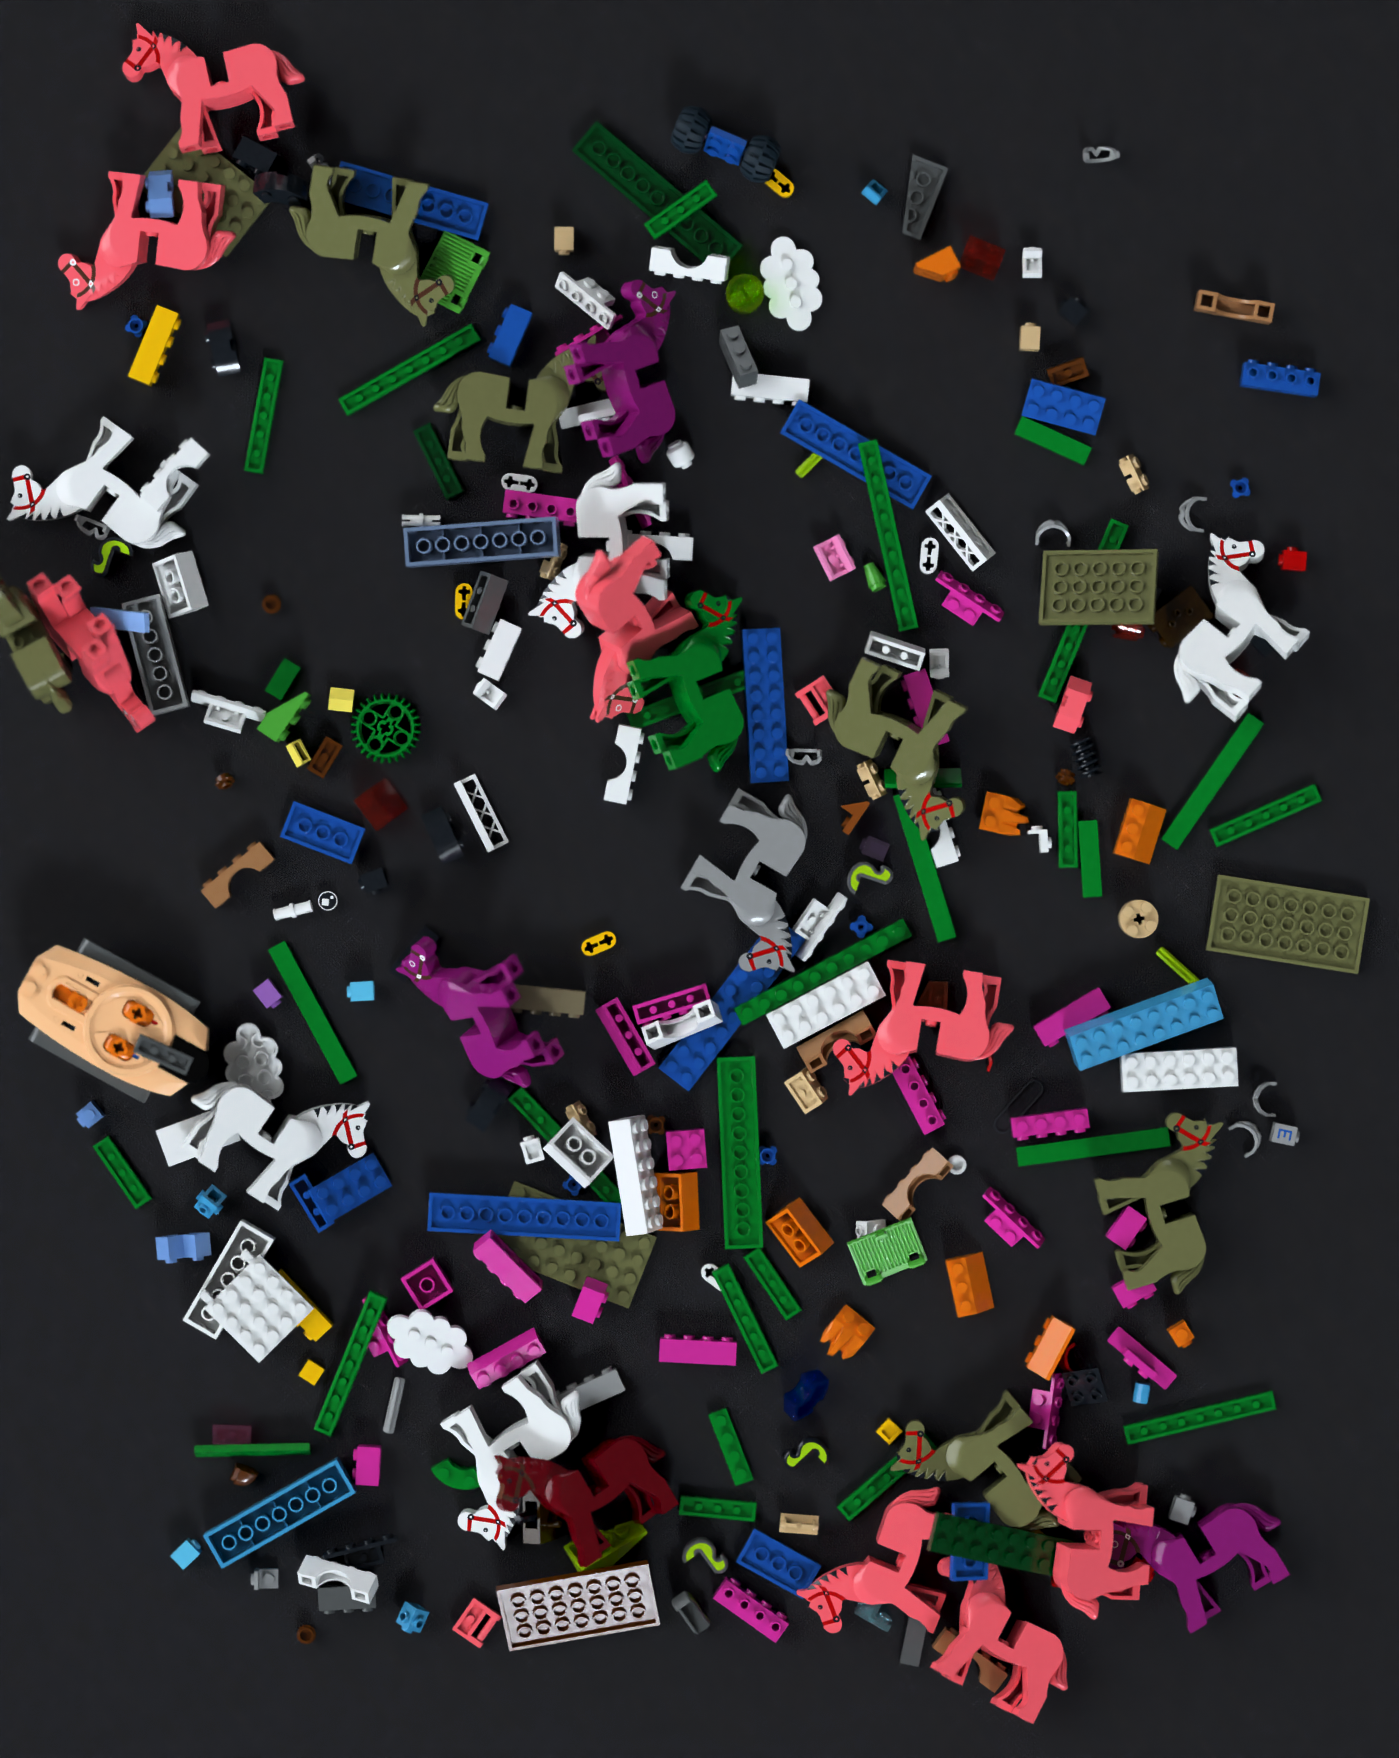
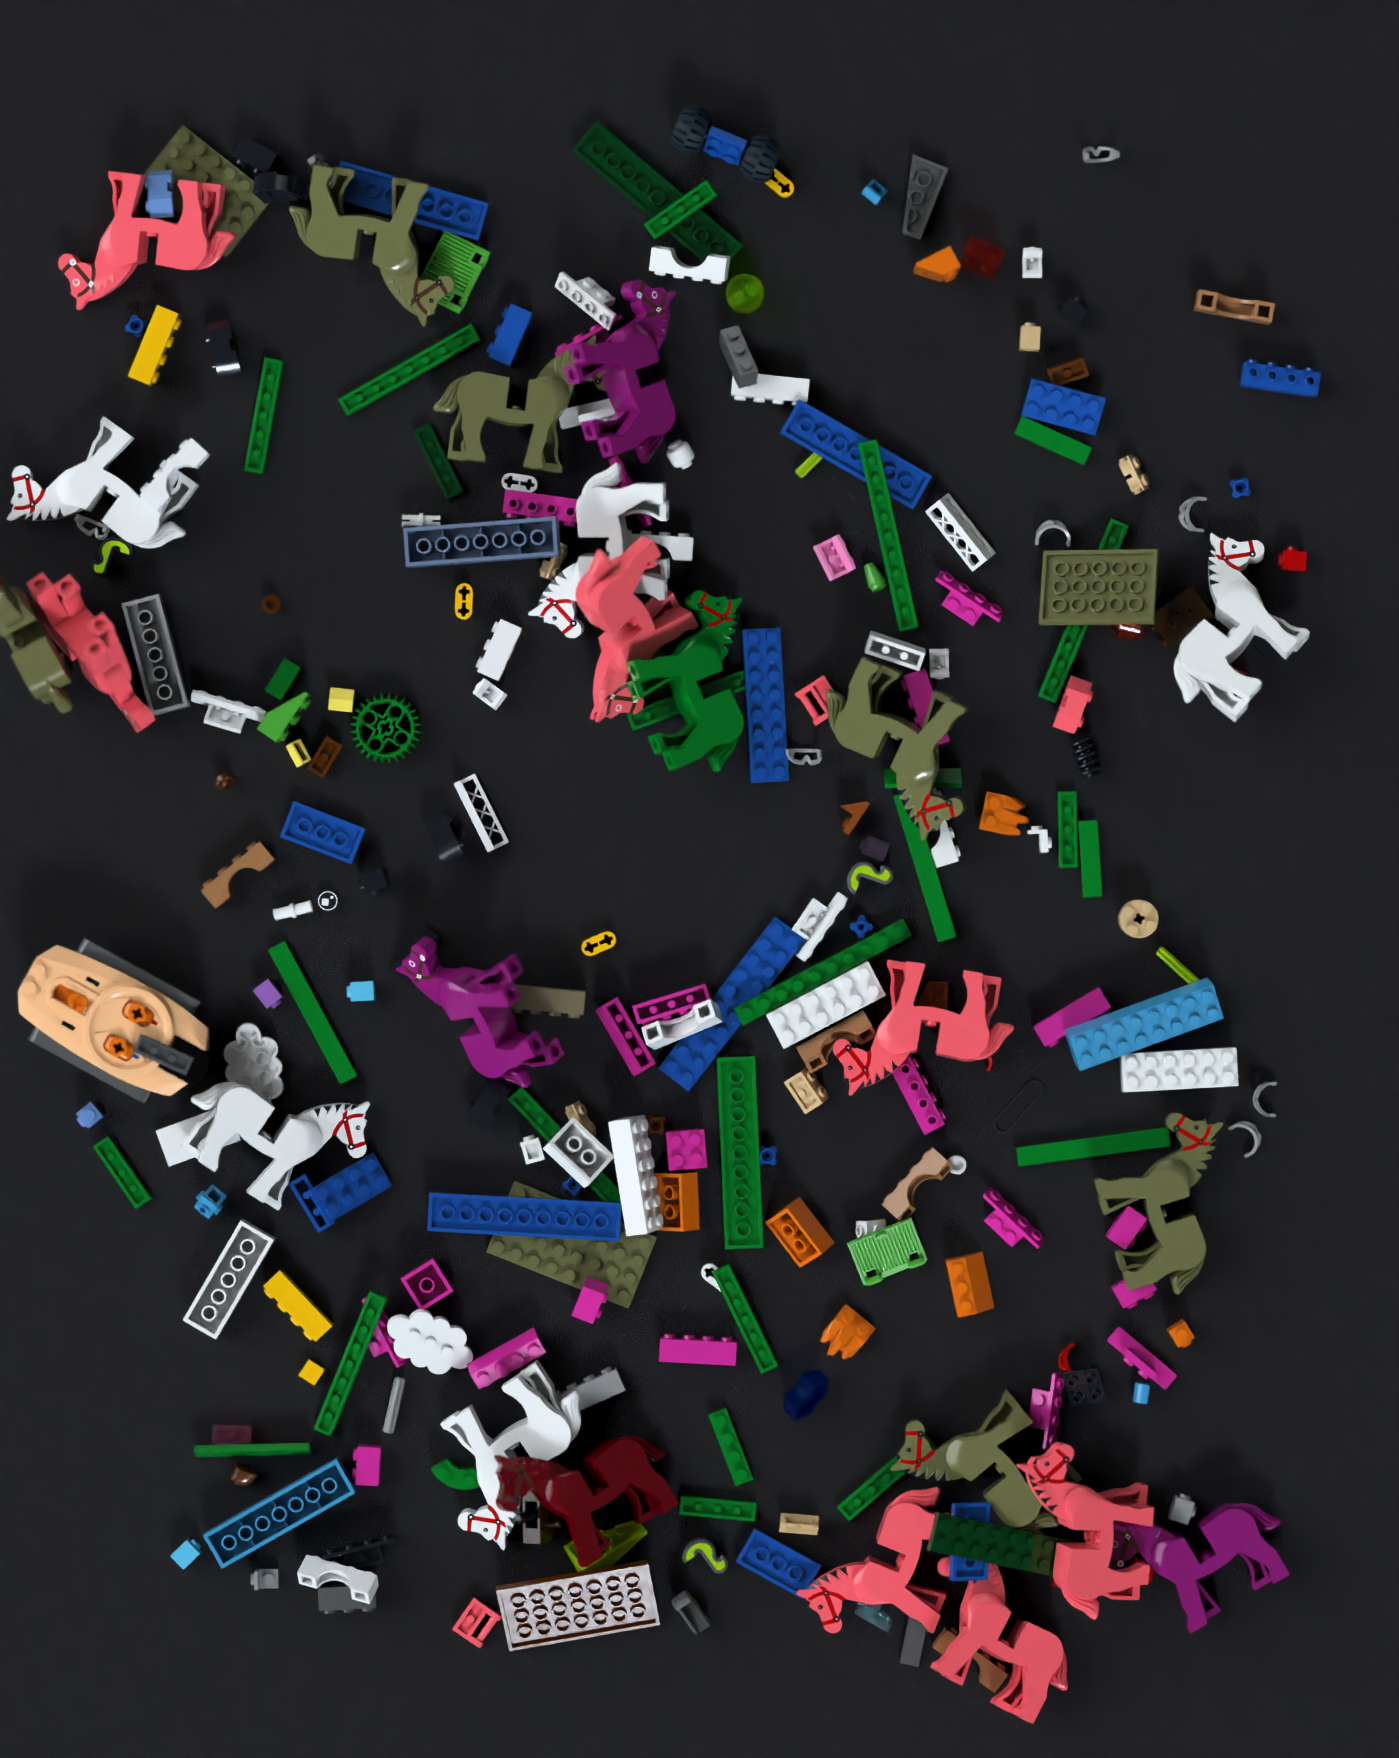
light blue tile [90,607,150,633] -> none
coral animal [122,23,305,155] -> none
white slope [152,551,209,619] -> none
medium blue brick [155,1232,212,1263] -> none
white plate [199,1248,314,1362] -> none
reddish brown plate [297,1625,316,1644] -> none
clear red slope [354,778,409,831] -> none
dark azure brick [396,1601,430,1633] -> none
dark grey brick [461,571,508,635] -> none
dark pink brick [473,1230,543,1303] -> none
tan brick [554,227,574,256] -> none
white arch [604,723,645,804] -> none
light grey animal [681,788,808,972] -> none
dark pink brick [713,1577,789,1643] -> none
green tile [744,1248,802,1321] -> none
white plate [760,237,822,331] -> none
animal [783,1436,830,1470] -> none
tan hinge [857,759,887,800] -> none
yellow tile [876,1417,903,1445] -> none
white beam [919,538,939,574] -> none
dark pink brick [1010,1107,1090,1141] -> none
orange slope [1025,1315,1076,1381] -> none
reddish brown plate [1055,769,1075,785] -> none
orange slope [1113,798,1166,865] -> none
green tile [1123,1390,1277,1445] -> none
green tile [1161,713,1264,850] -> none
olive plate [1206,874,1370,974] -> none
green tile [1209,783,1322,847] -> none
light grey brick [1269,1122,1300,1146] -> none

